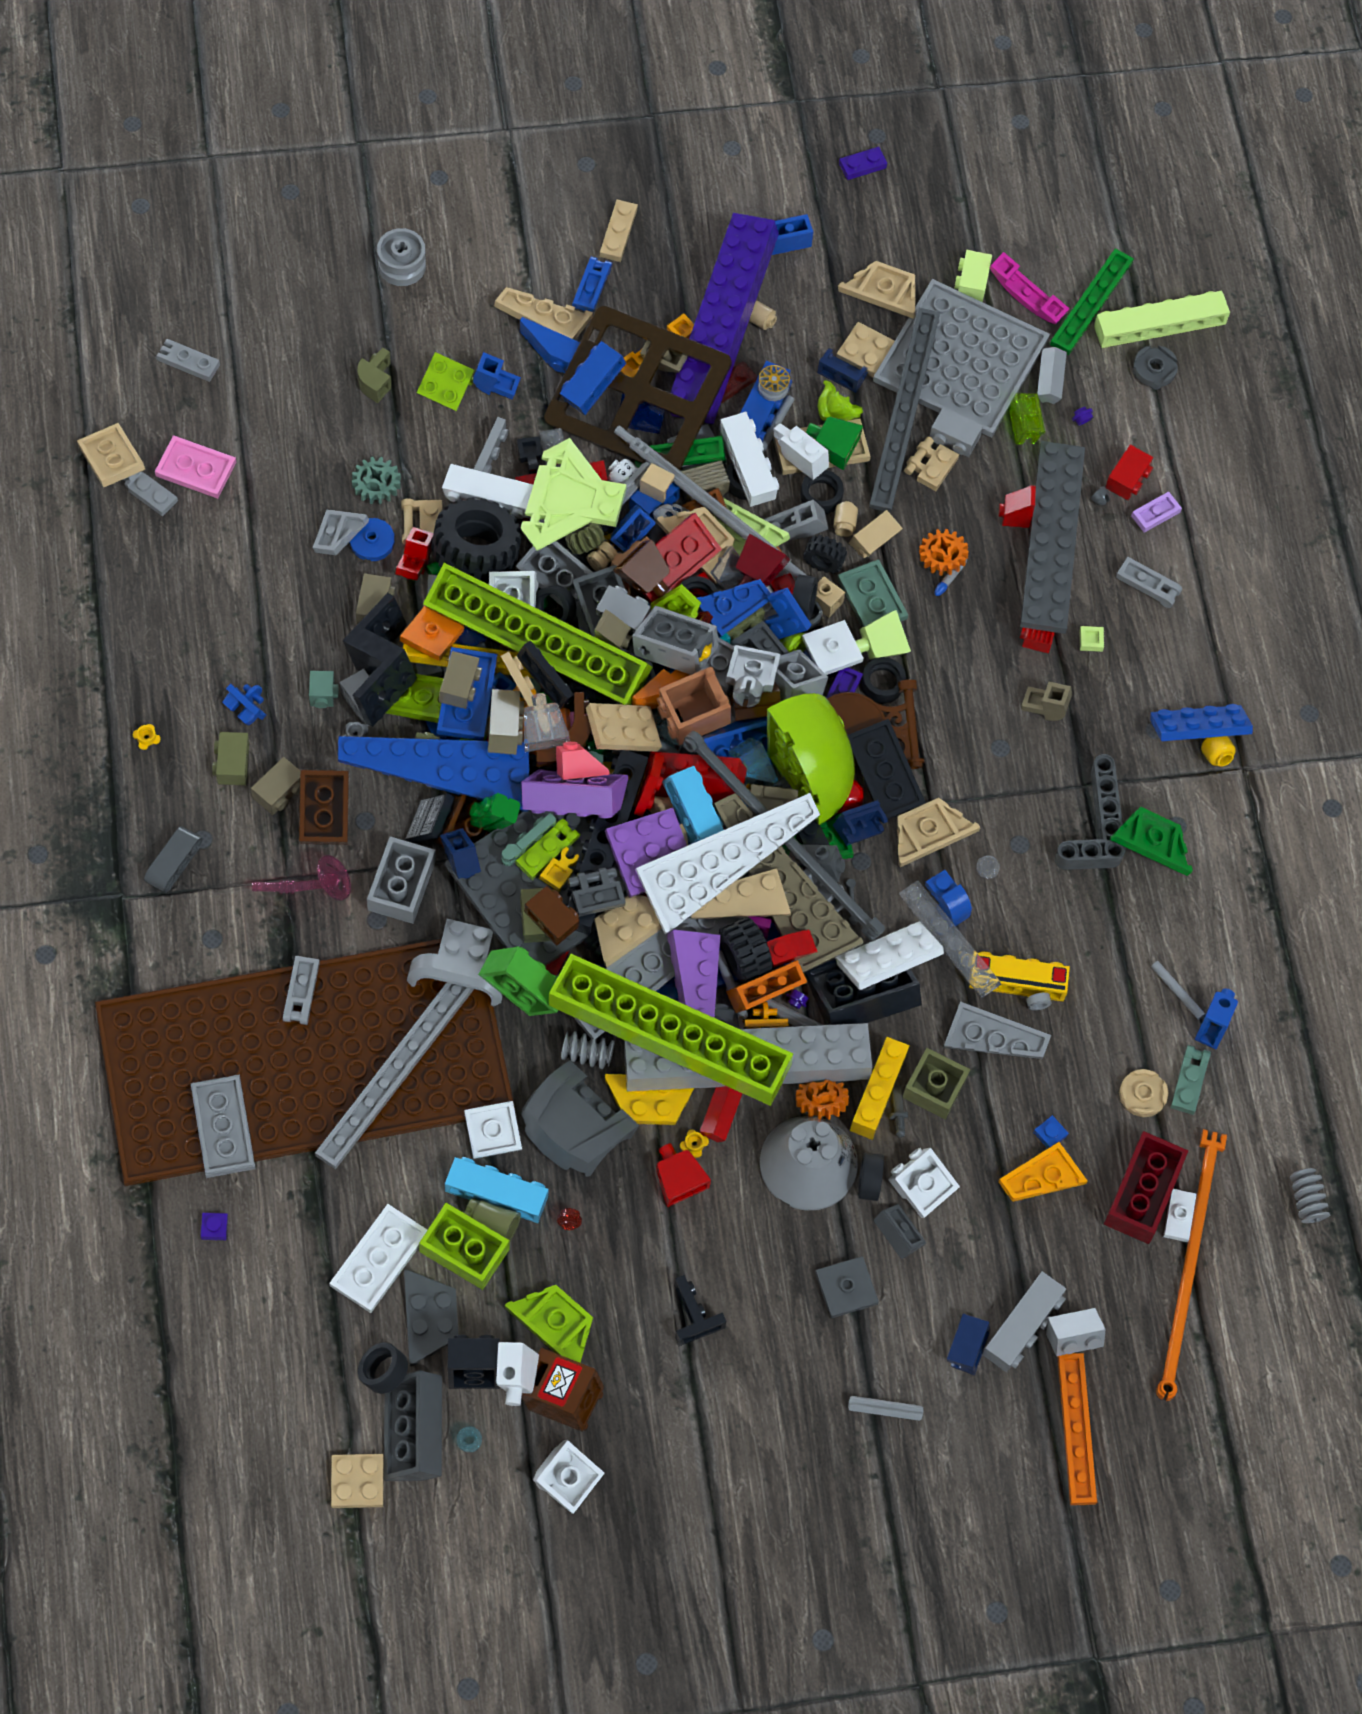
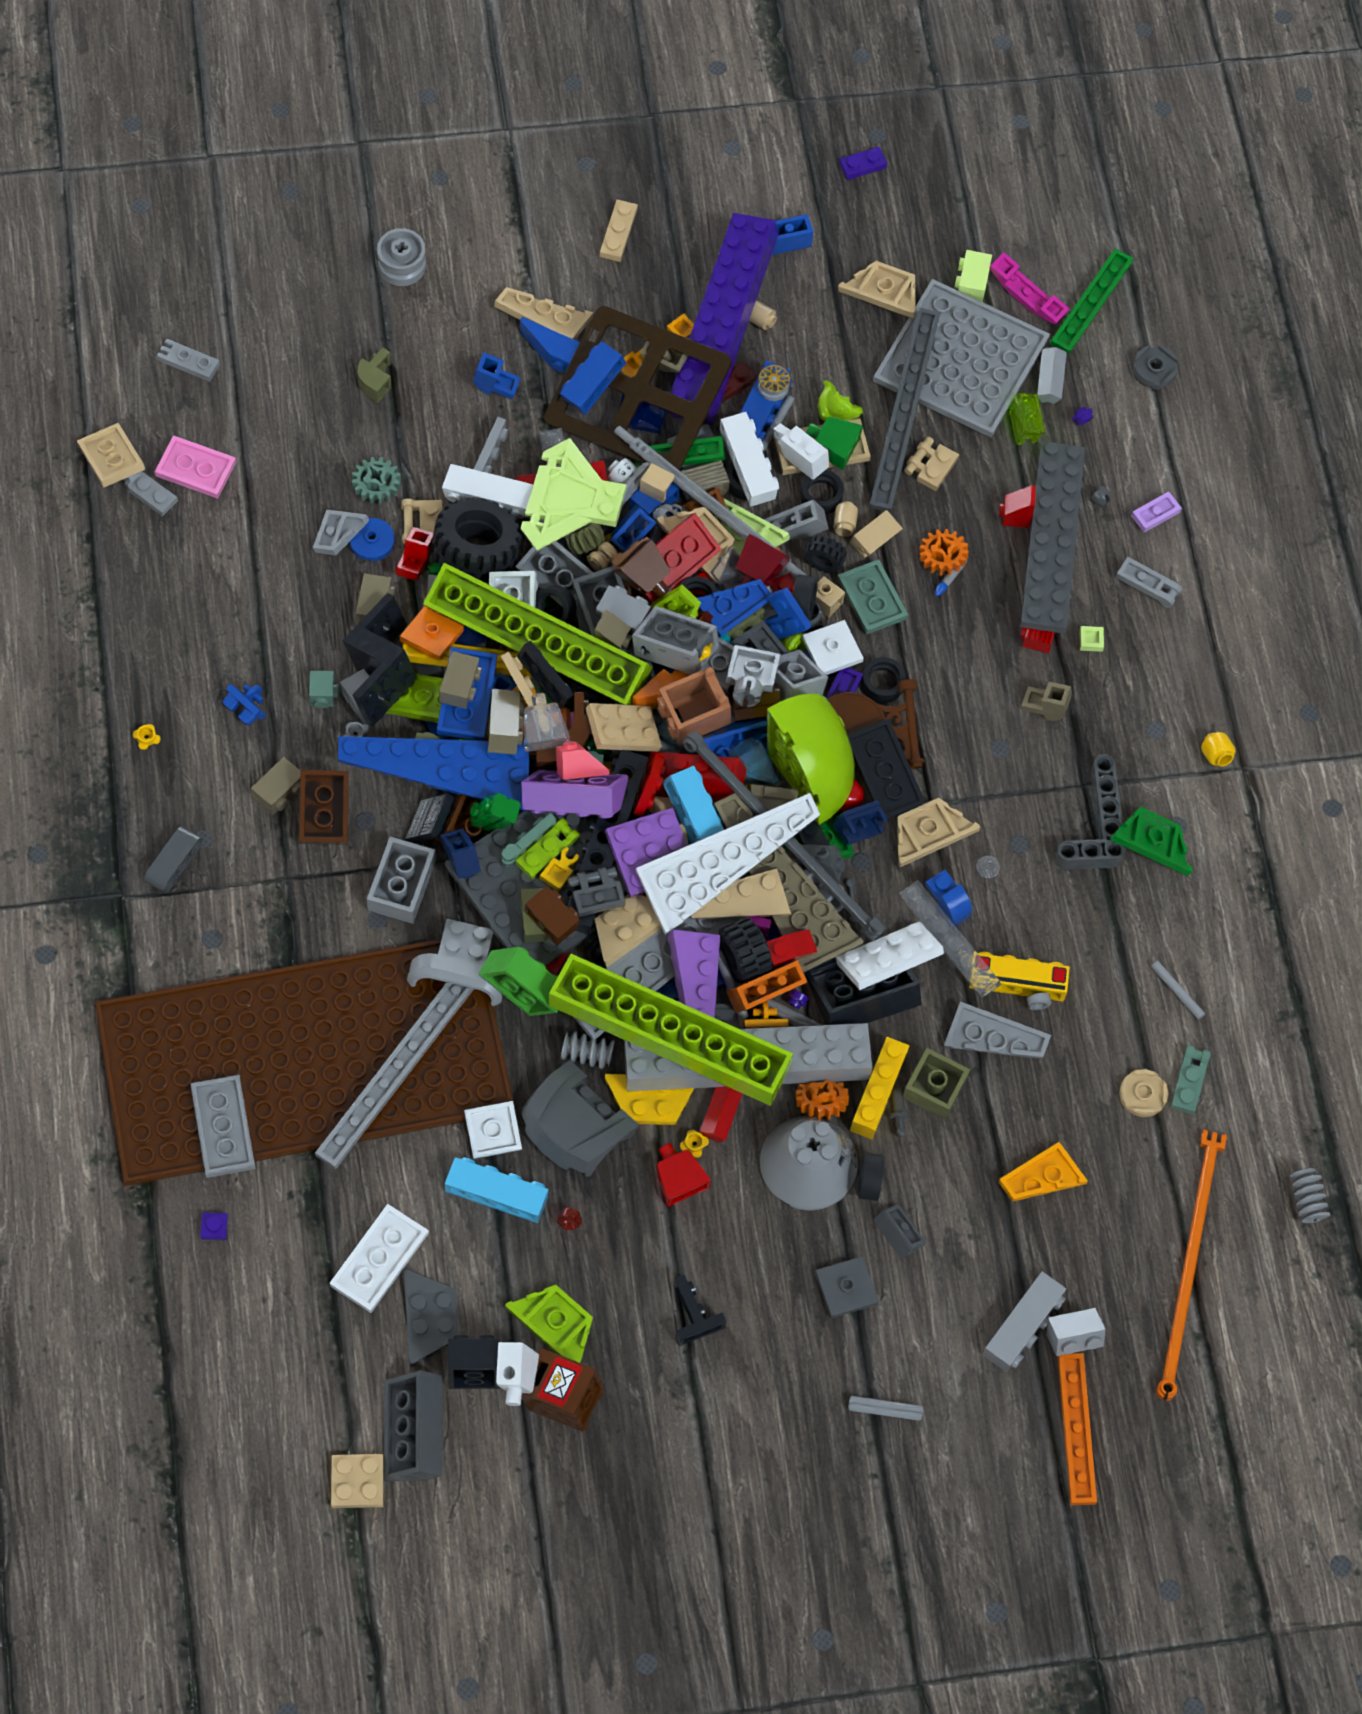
olive brick [212,732,250,786] -> none
clear pink dish [252,855,351,901] -> none
light grey plate [283,956,320,1025] -> none
black tyre [358,1342,408,1394] -> none
lime hinge [417,352,475,411] -> none
lime brick [419,1203,510,1290] -> none
clear light blue plate [457,1426,482,1453] -> none
olive plant [464,1198,521,1241] -> none
black plate [517,436,543,474] -> none
white slope [533,1440,604,1514] -> none
blue plate [572,256,612,313] -> none
dark blue hinge [817,348,868,393] -> none
tan plate [836,322,895,377] -> none
yellowish green torso [855,610,911,660] -> none
white plate [888,1148,960,1218] -> none
light grey brick [929,407,983,457] -> none
dark blue hinge [947,1314,991,1376] -> none
blue plate [1033,1115,1069,1149] -> none
yellowish green brick [1094,291,1230,348] -> none
dark red brick [1103,1131,1189,1244] -> none
red brick [1105,444,1154,501] -> none
blue plate [1150,704,1253,741] -> none
white plate [1163,1189,1196,1242] -> none
blue torso [1194,988,1238,1049] -> none

